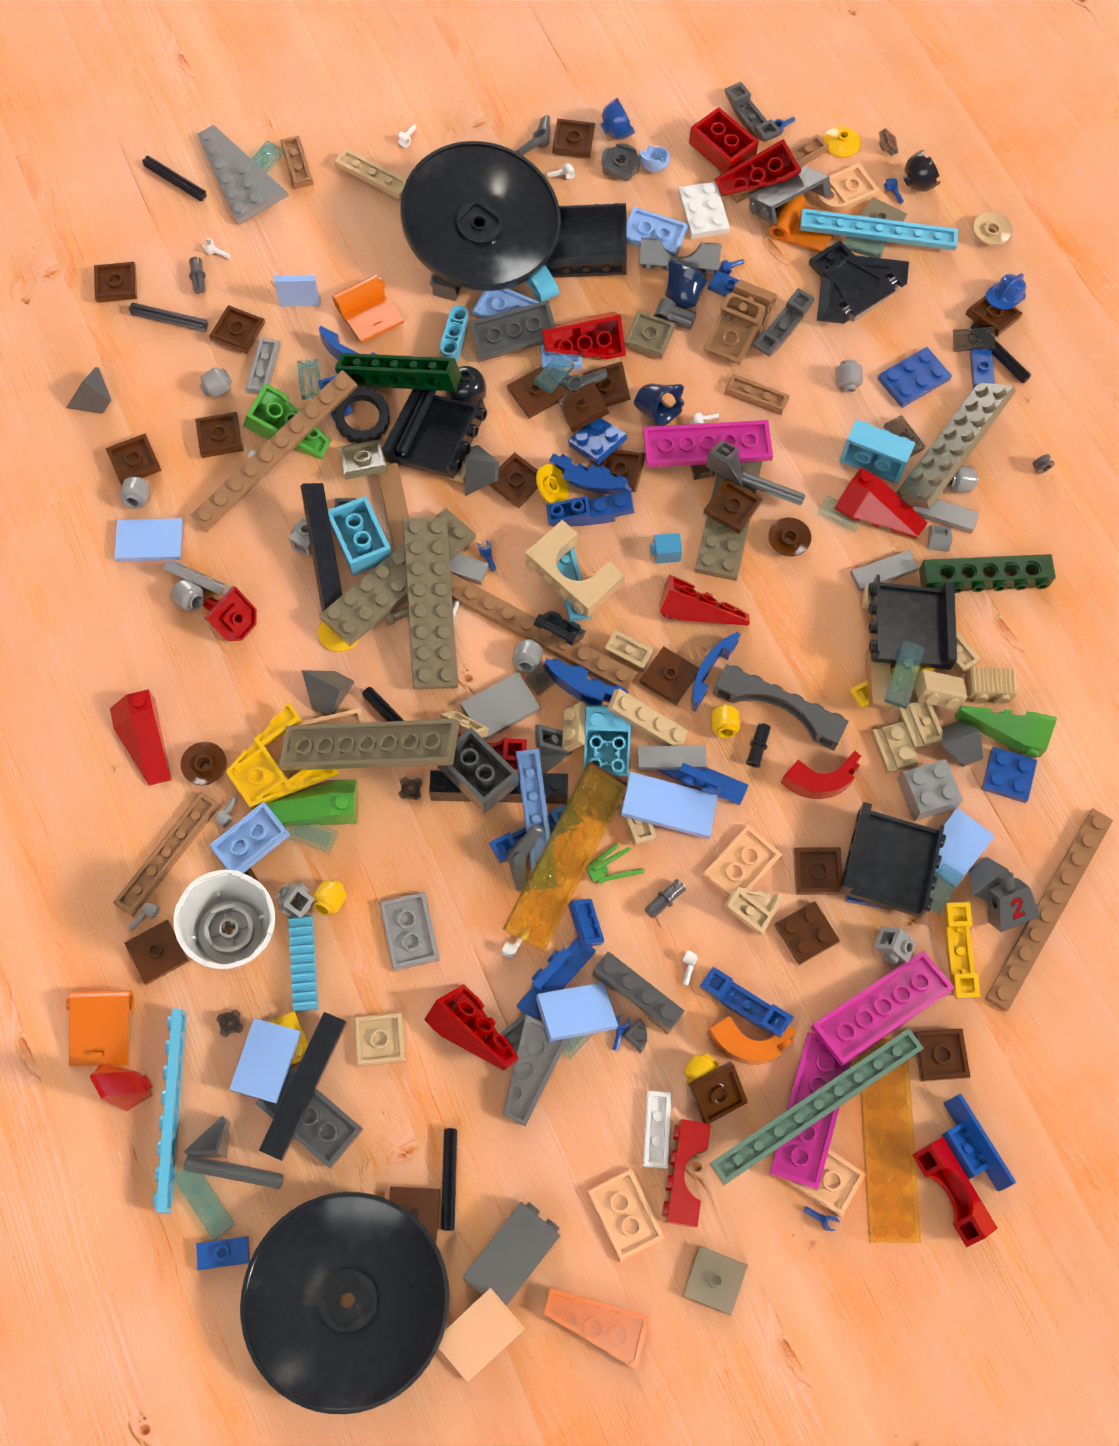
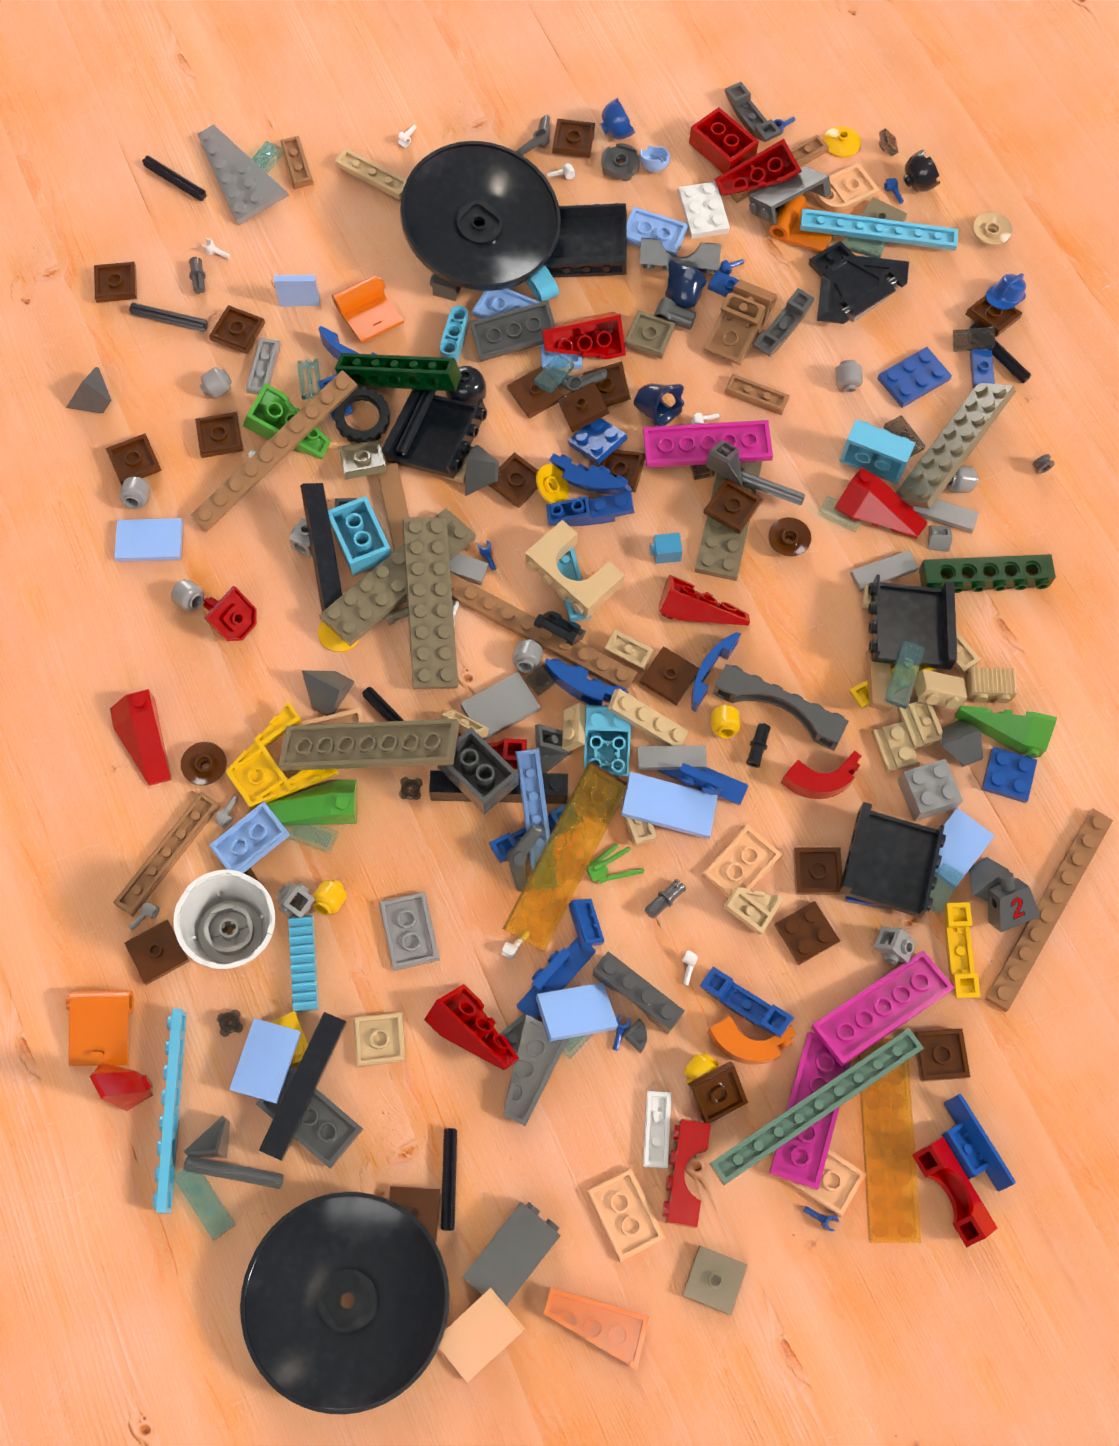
light grey tile [163,561,231,595] -> none
blue plate [196,1236,250,1270] -> none

